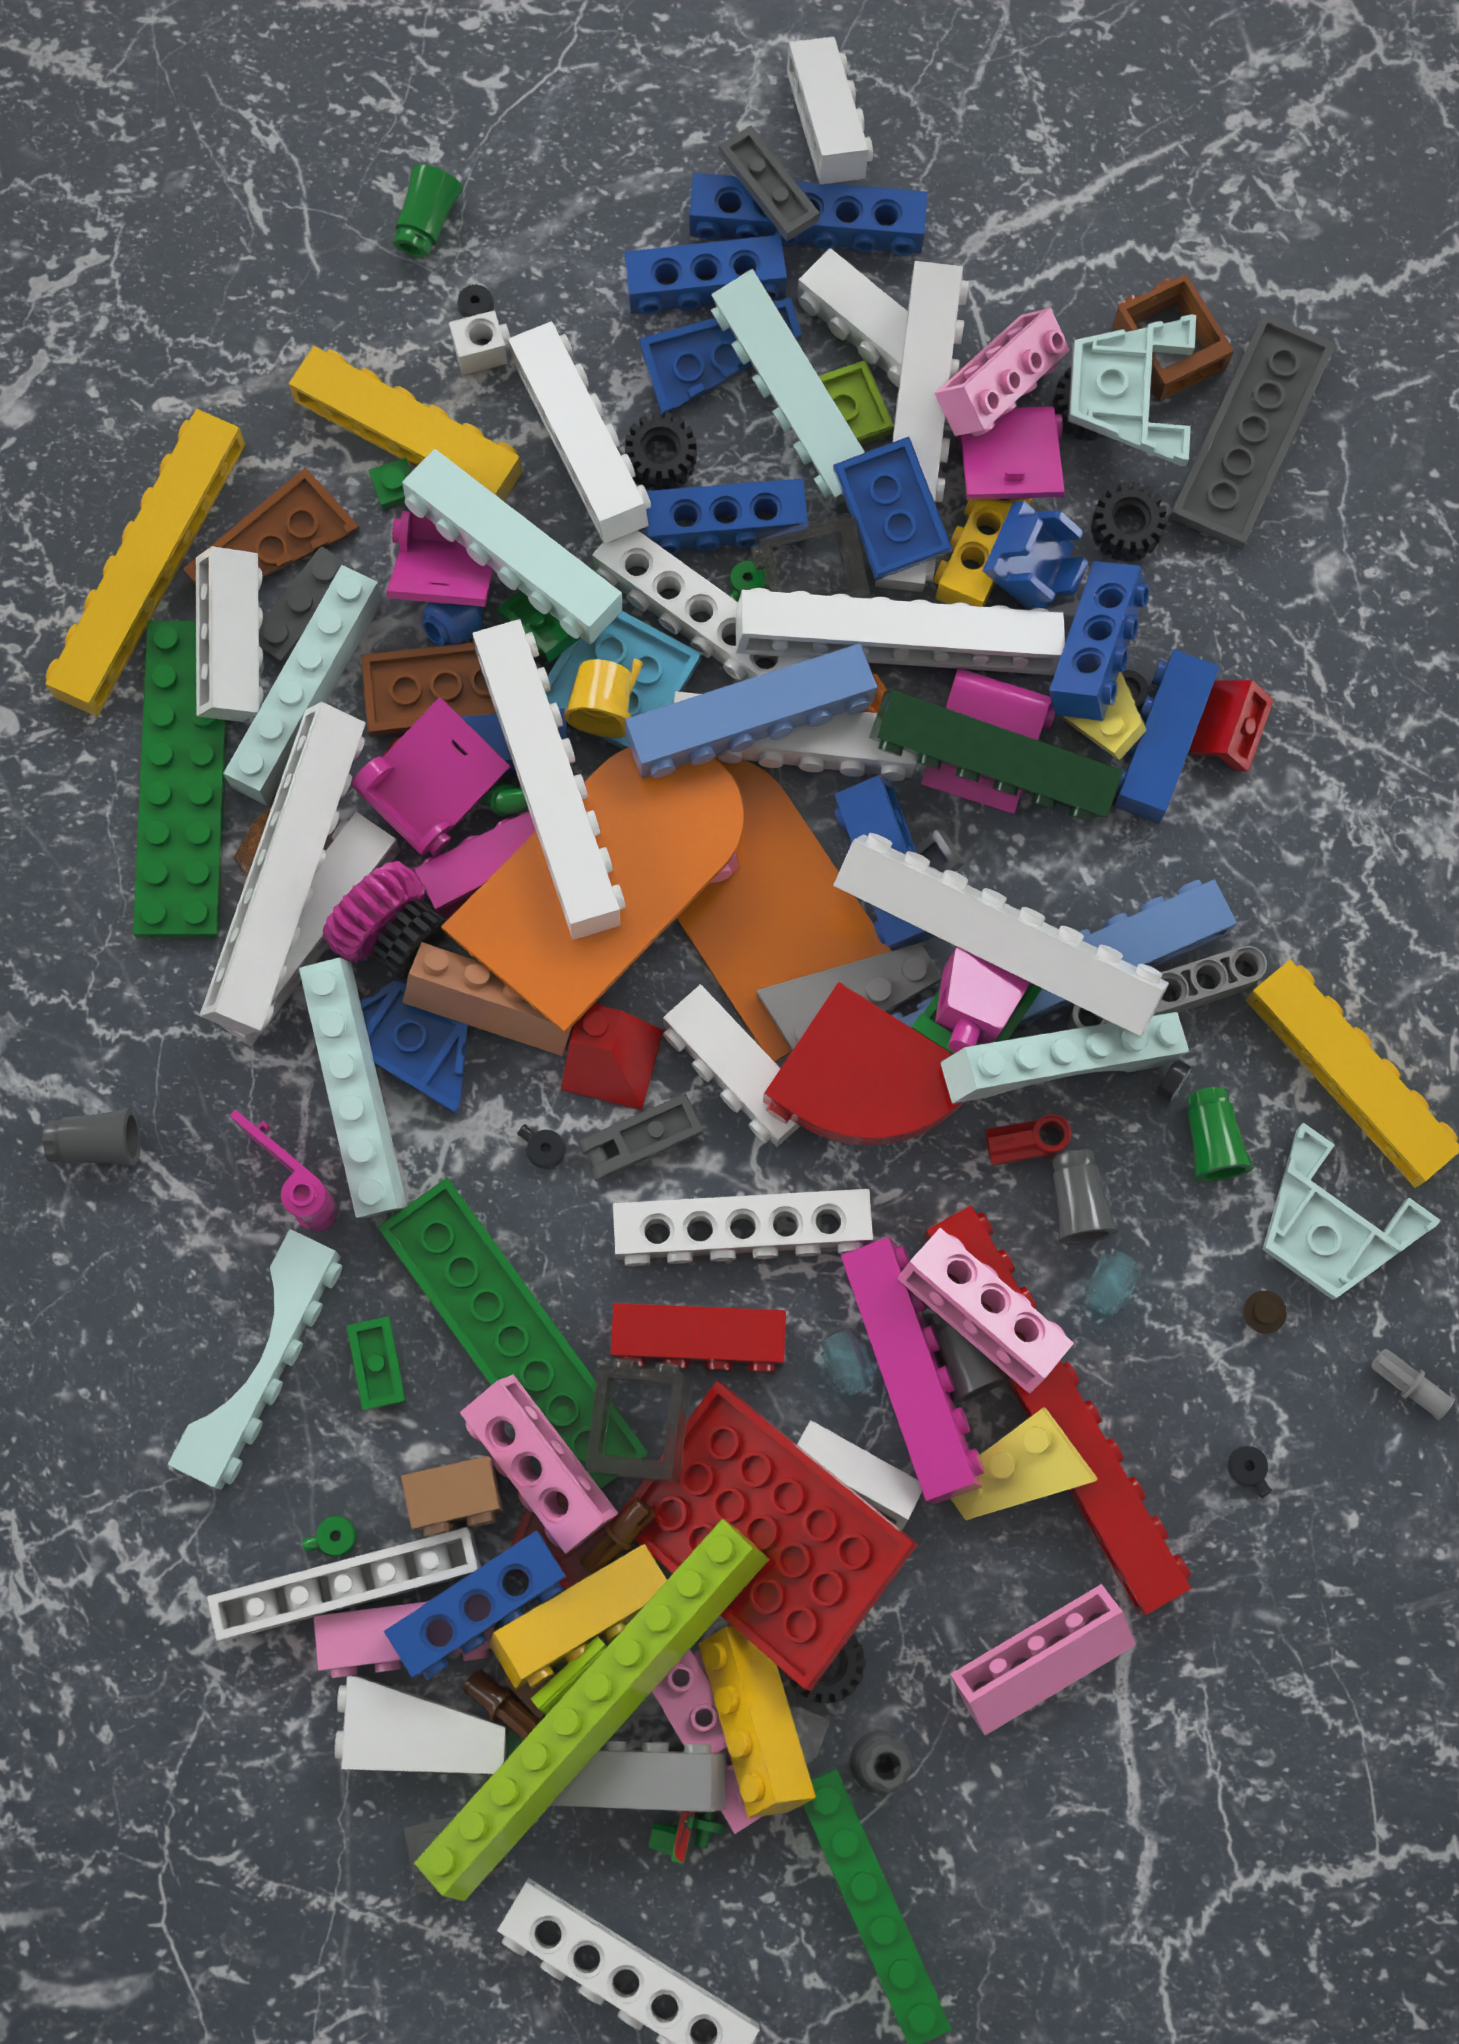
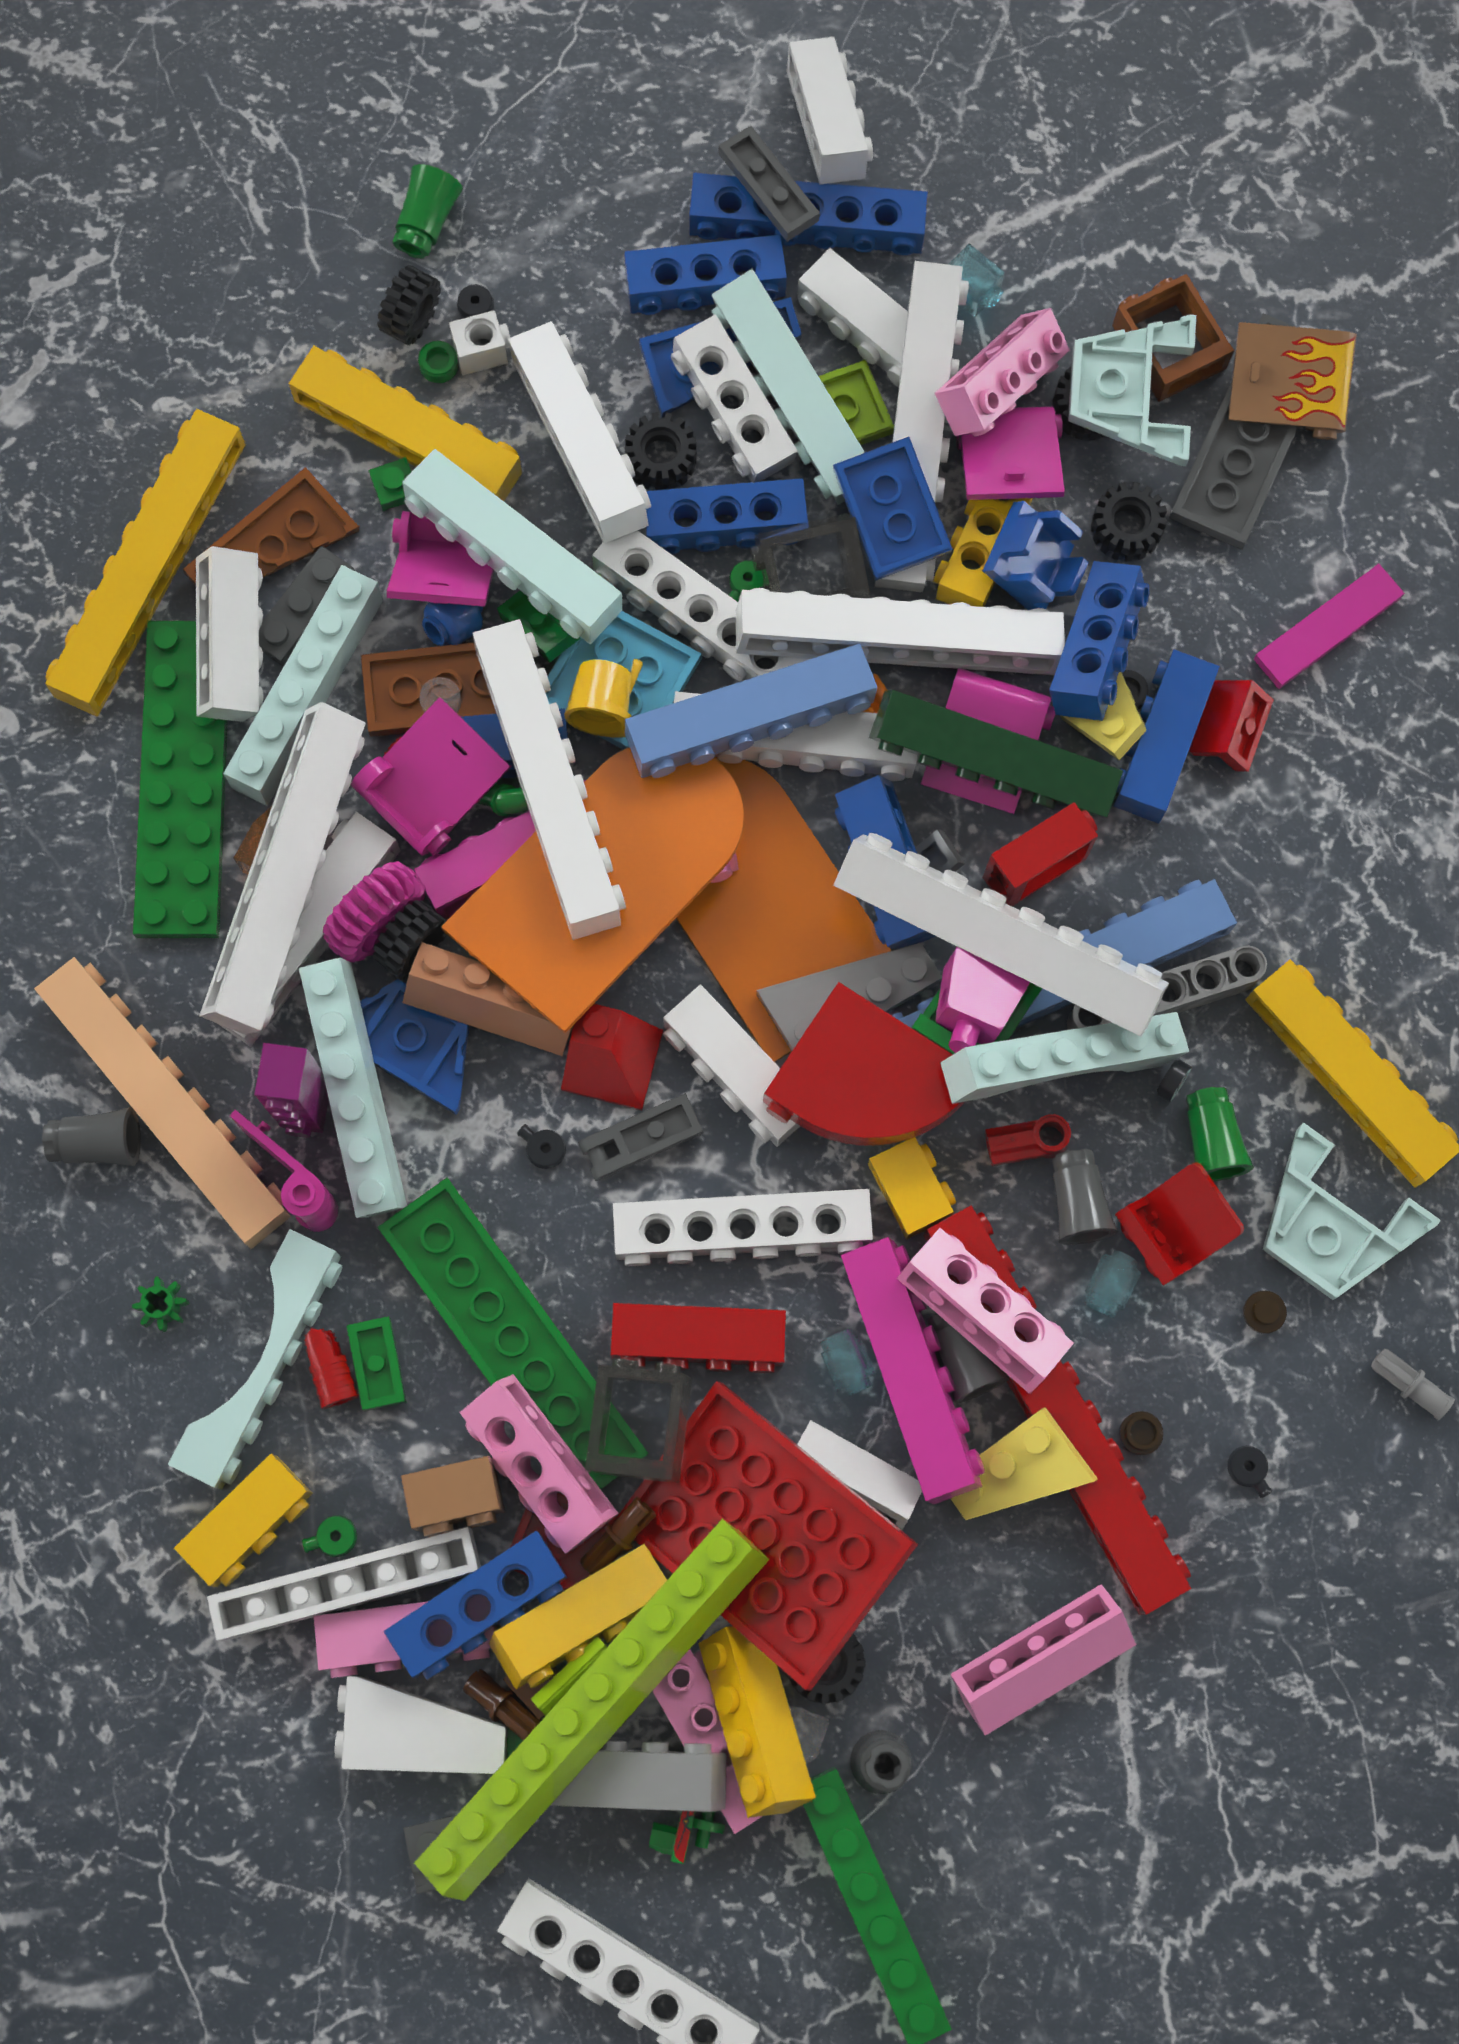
none -> light nougat brick [34,957,291,1249]
none -> green gear [132,1277,189,1332]
none -> yellow brick [174,1453,313,1587]
none -> magenta brick [254,1043,329,1138]
none -> red hinge [304,1328,359,1409]
none -> black tyre [377,265,441,345]
none -> green tile [418,341,459,383]
none -> clear tile [419,677,462,713]
none -> white brick [671,314,798,482]
none -> yellow brick [868,1137,956,1240]
none -> clear light blue brick [948,243,1005,317]
none -> red window [982,802,1098,906]
none -> red bracket [1115,1162,1244,1286]
none -> dark brown plate [1120,1411,1164,1455]
none -> medium nougat door [1228,322,1357,440]
none -> dark pink tile [1253,564,1405,689]

